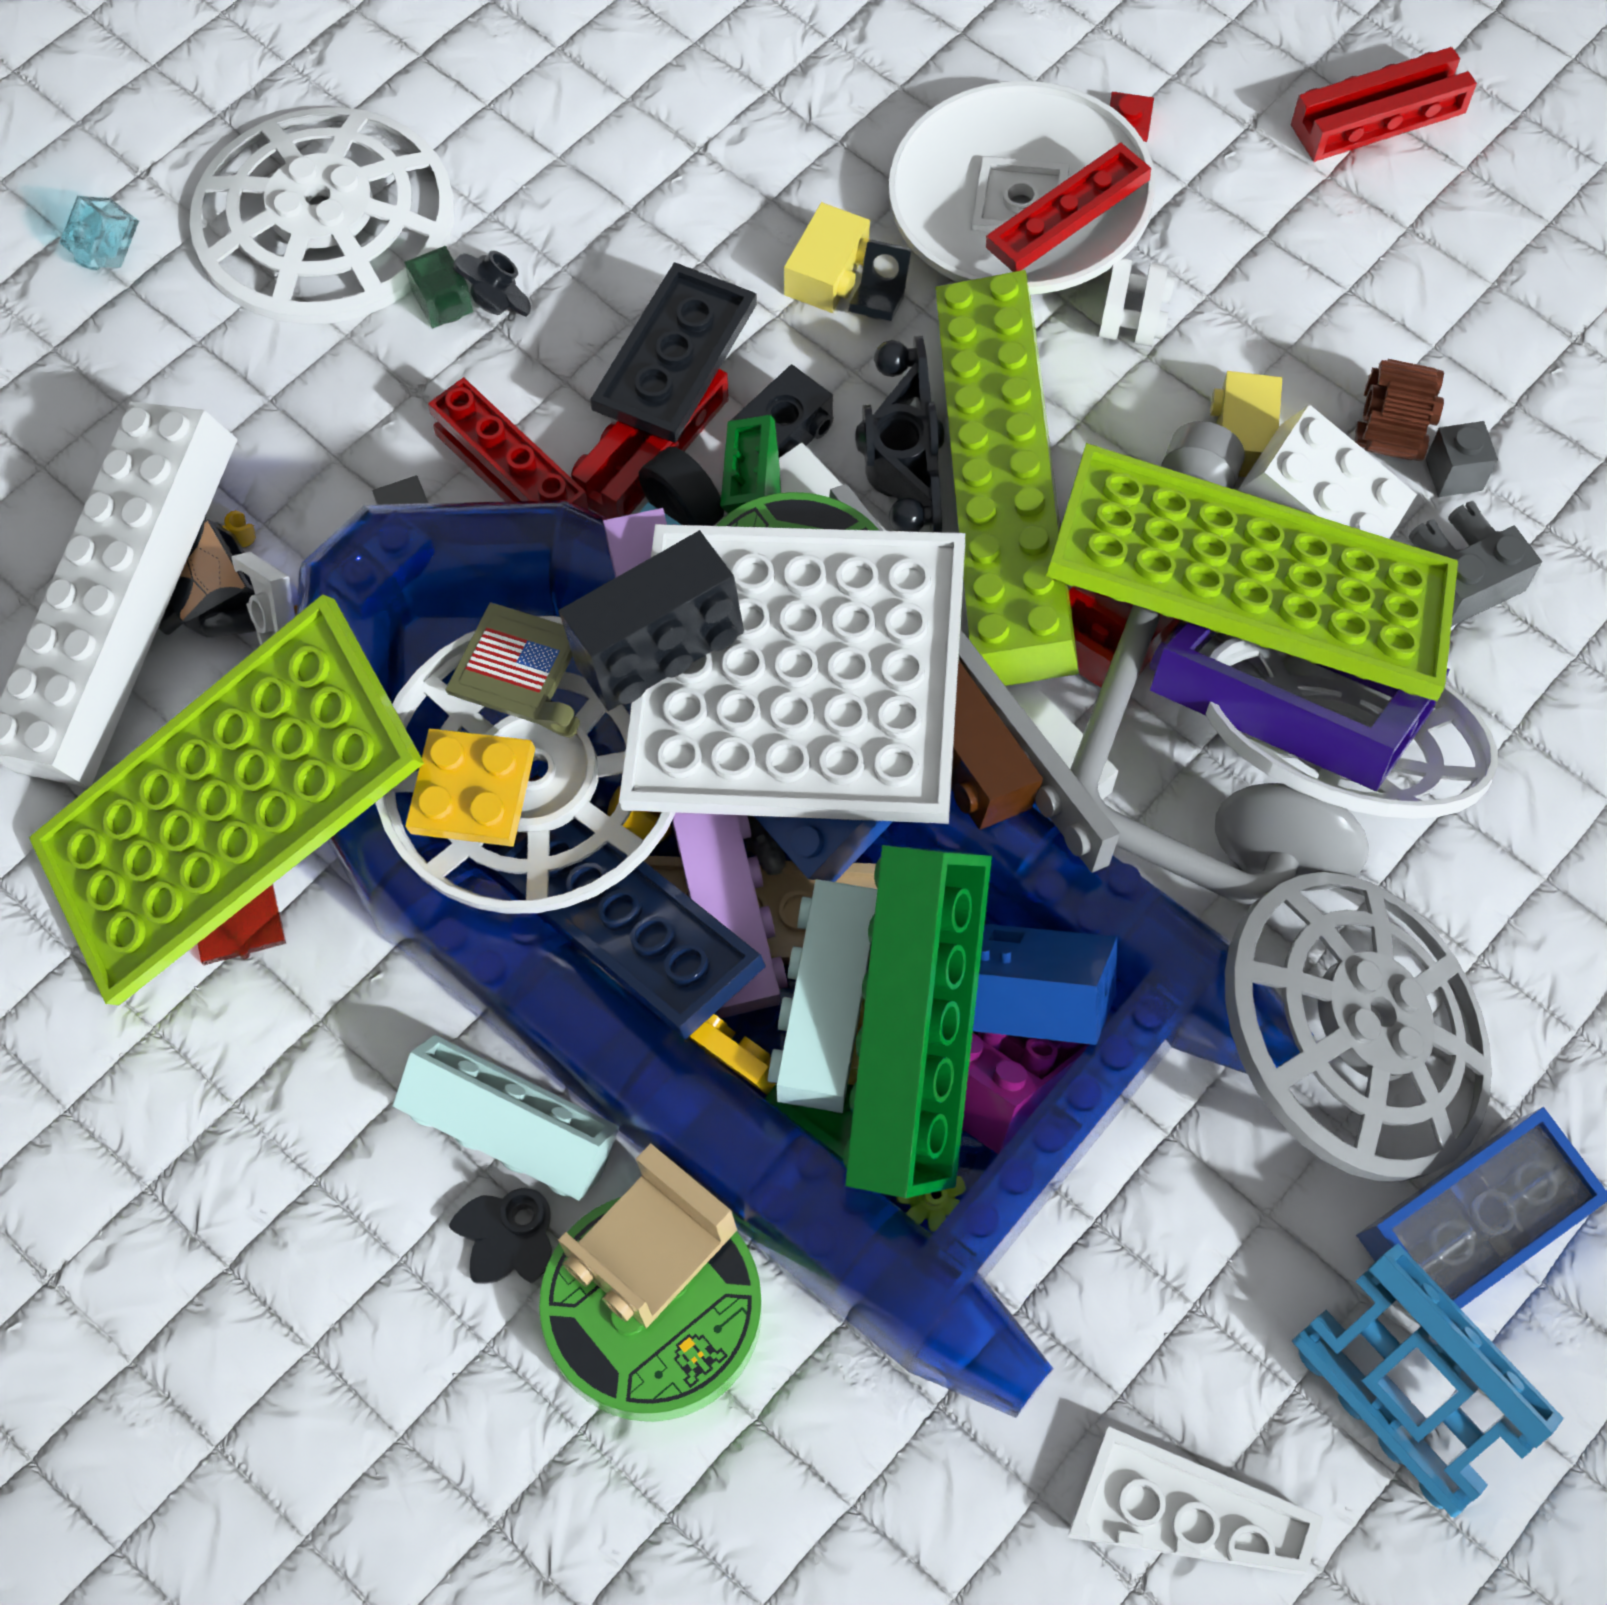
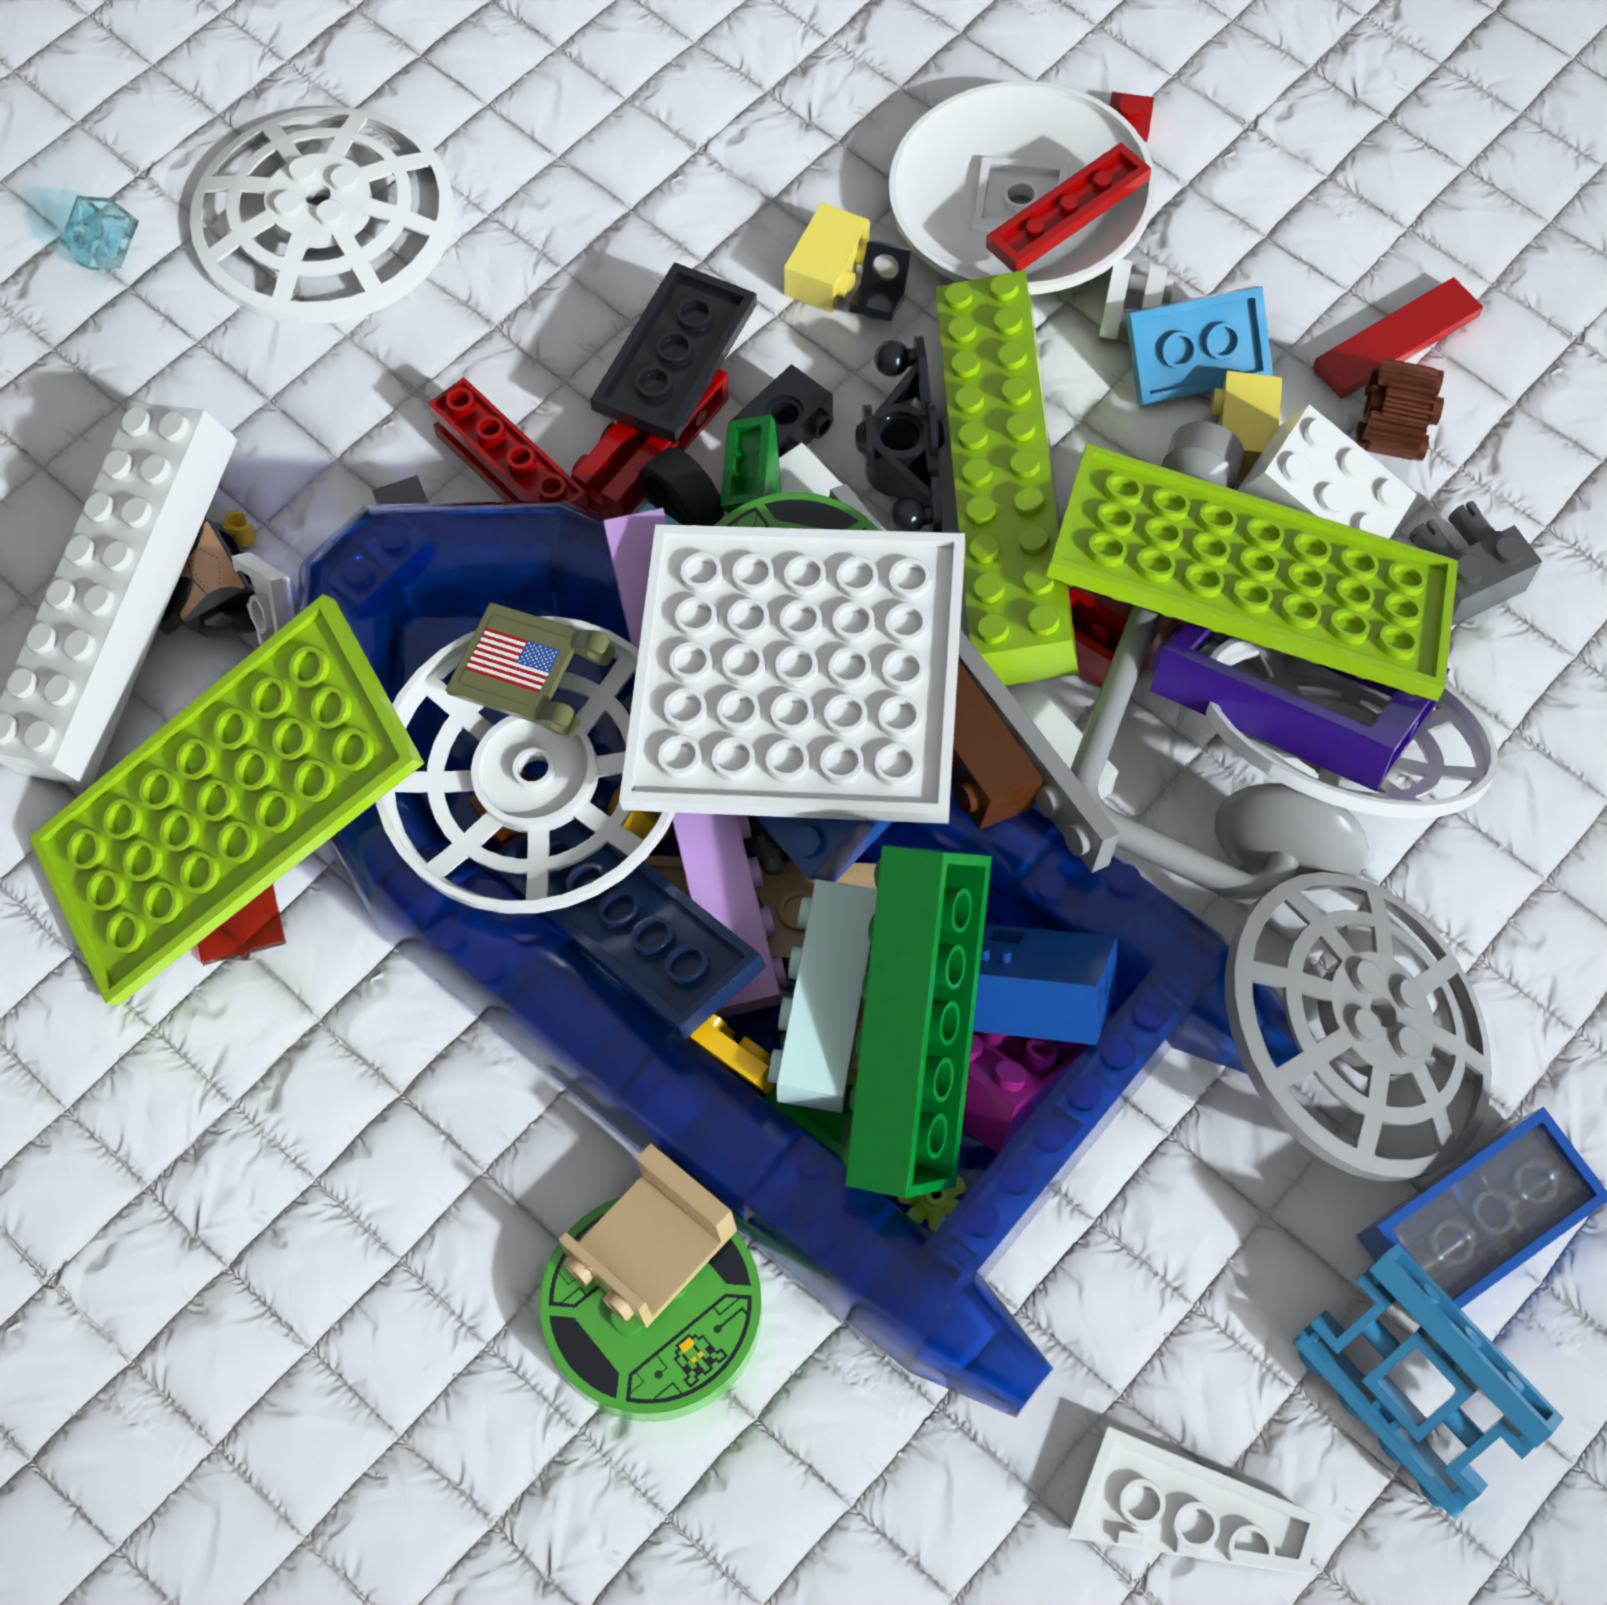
light aqua brick [393,1035,620,1201] -> none
clear green brick [404,245,473,329] -> none
yellow plate [405,728,536,847] -> none
black plate [449,1188,552,1284] -> none
black plate [453,251,531,317] -> none
black brick [558,530,745,712] -> none
red brick [1291,47,1477,162] -> none
dark grey brick [1425,421,1498,497] -> none
none -> dark azure plate [1125,286,1273,405]
none -> red tile [1313,277,1483,399]

